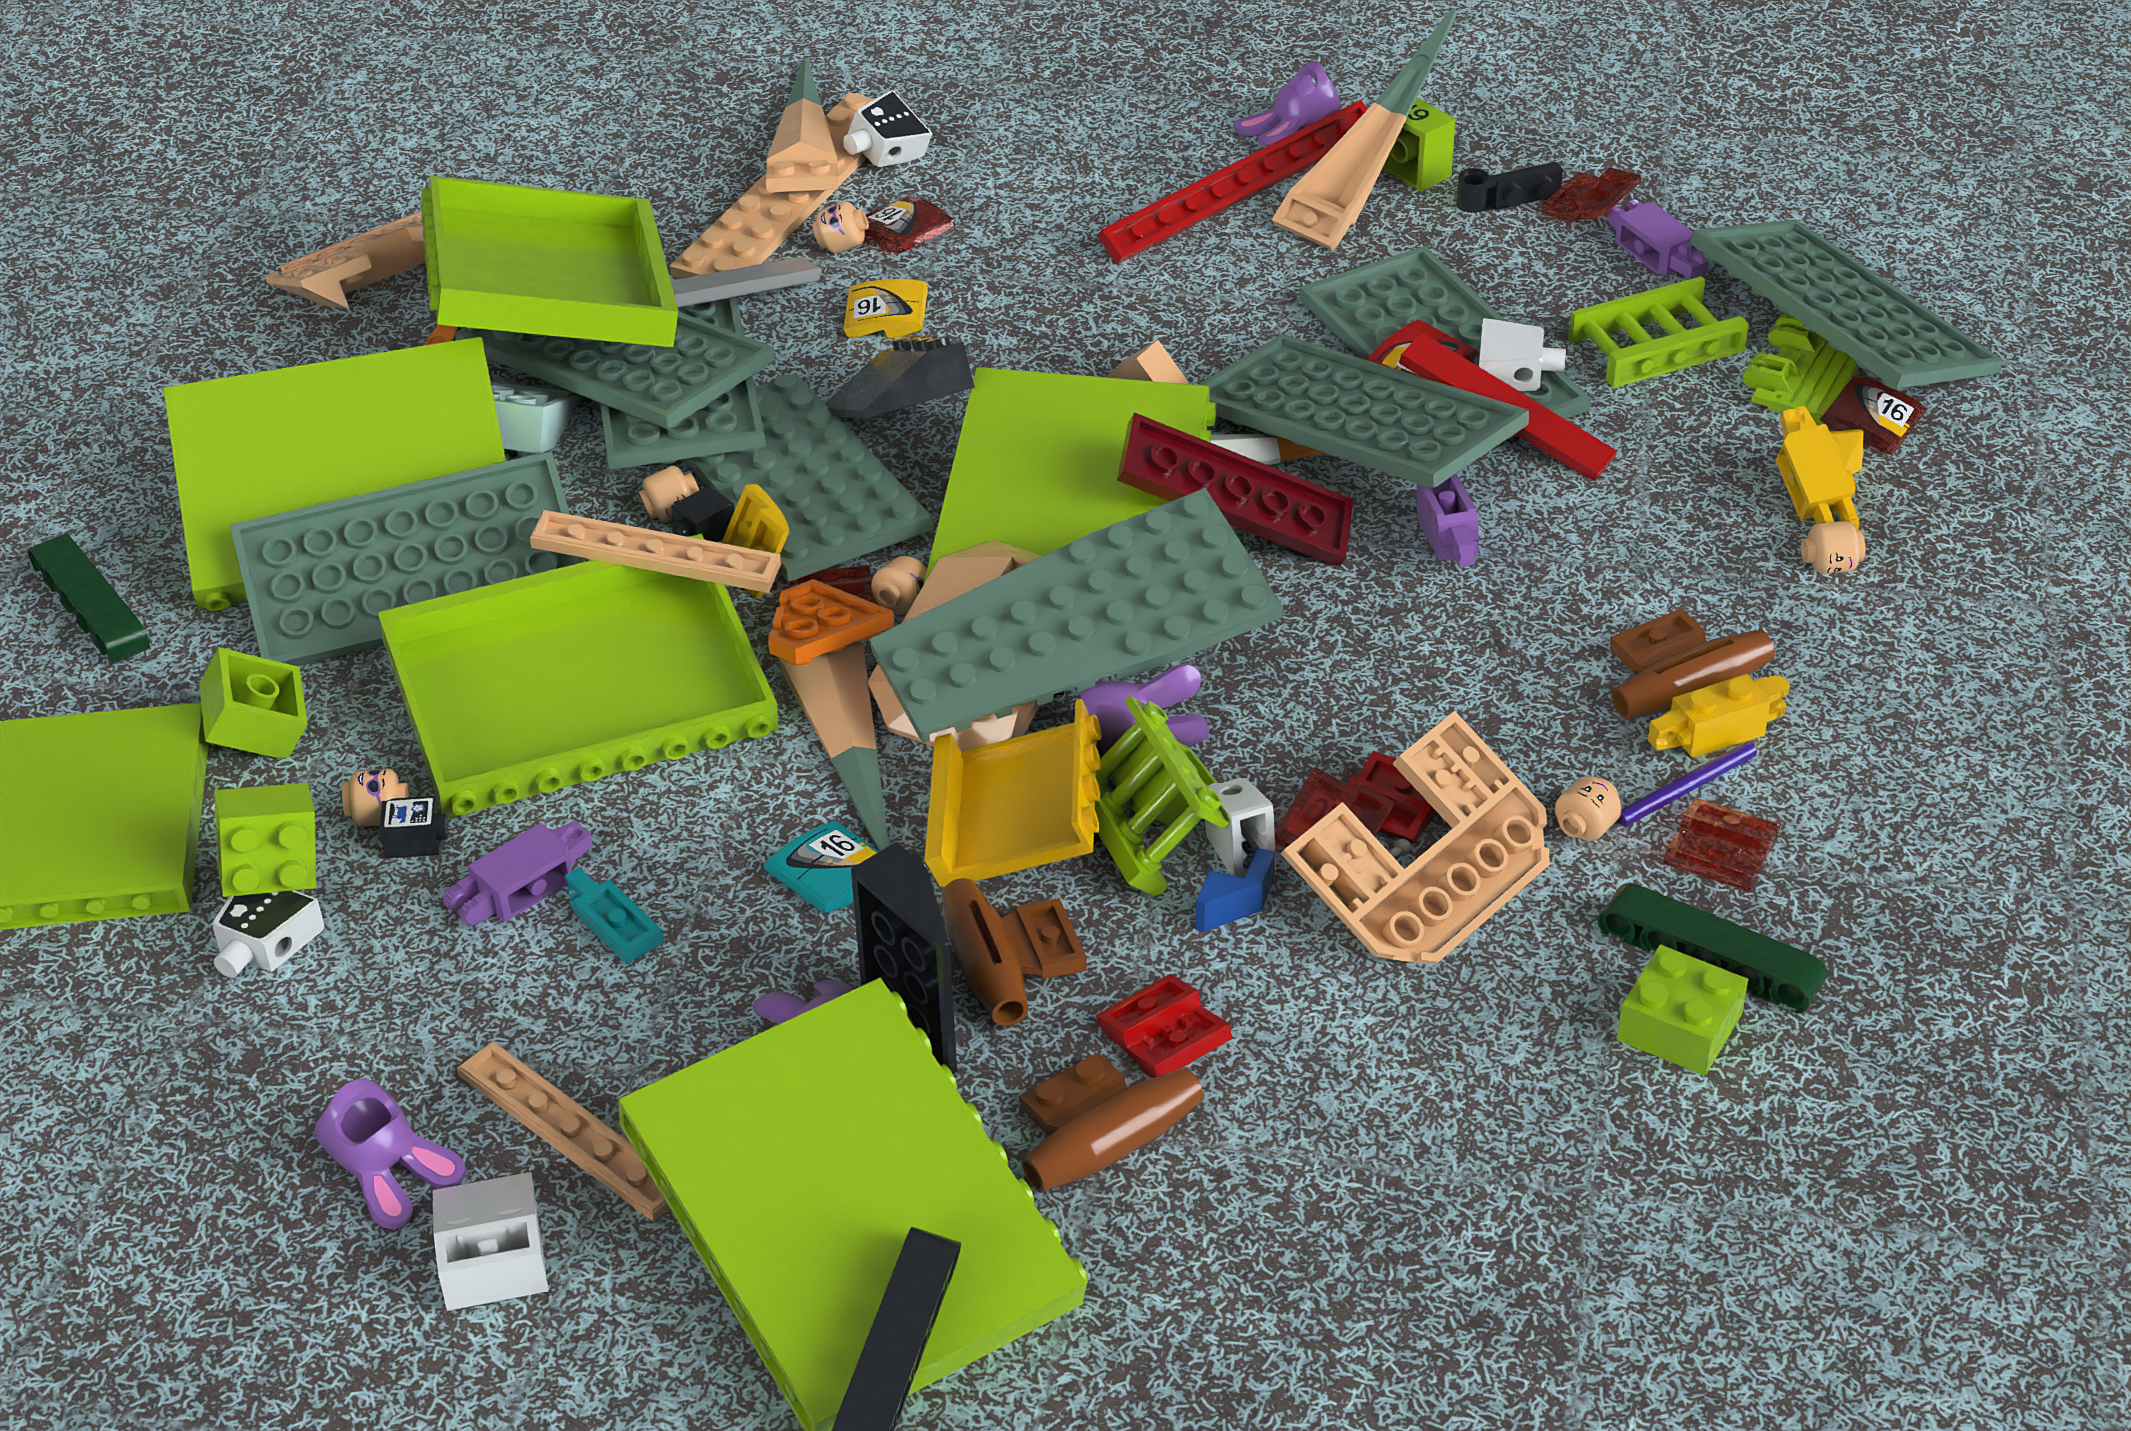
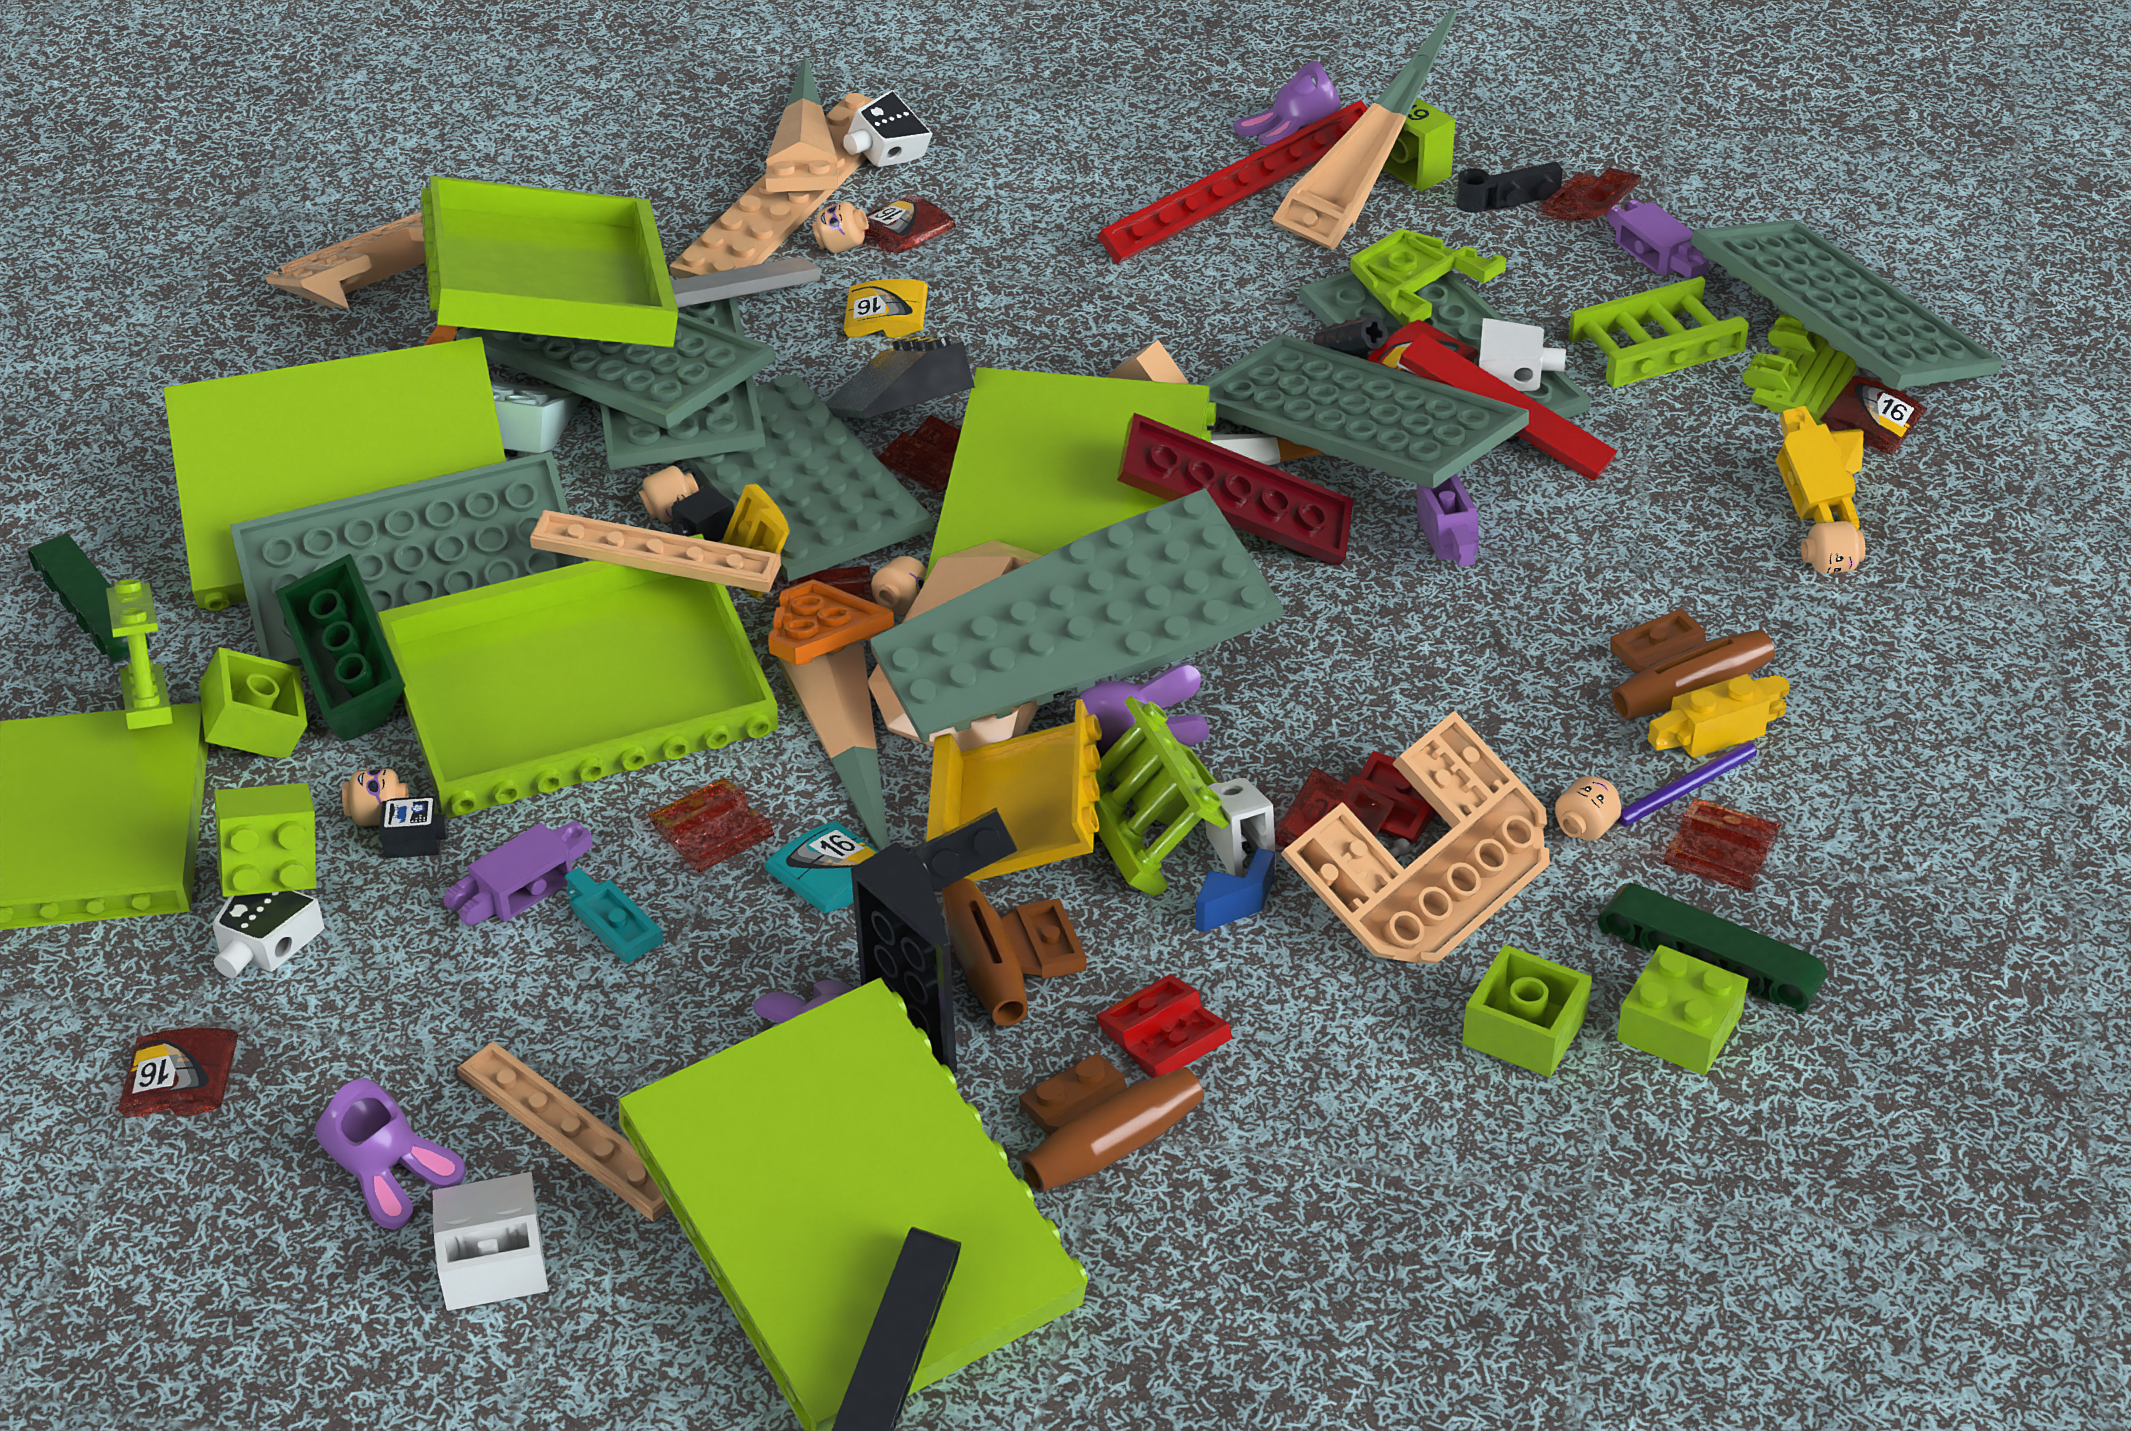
none -> lime fence [106,579,173,730]
none -> clear red slope [118,1028,238,1118]
none -> dark green slope [275,554,406,742]
none -> clear red slope [648,778,774,873]
none -> clear red slope [878,415,961,493]
none -> black plate [904,807,1018,892]
none -> black axle [1313,316,1388,356]
none -> lime wing [1350,228,1507,327]
none -> lime brick [1462,944,1592,1078]

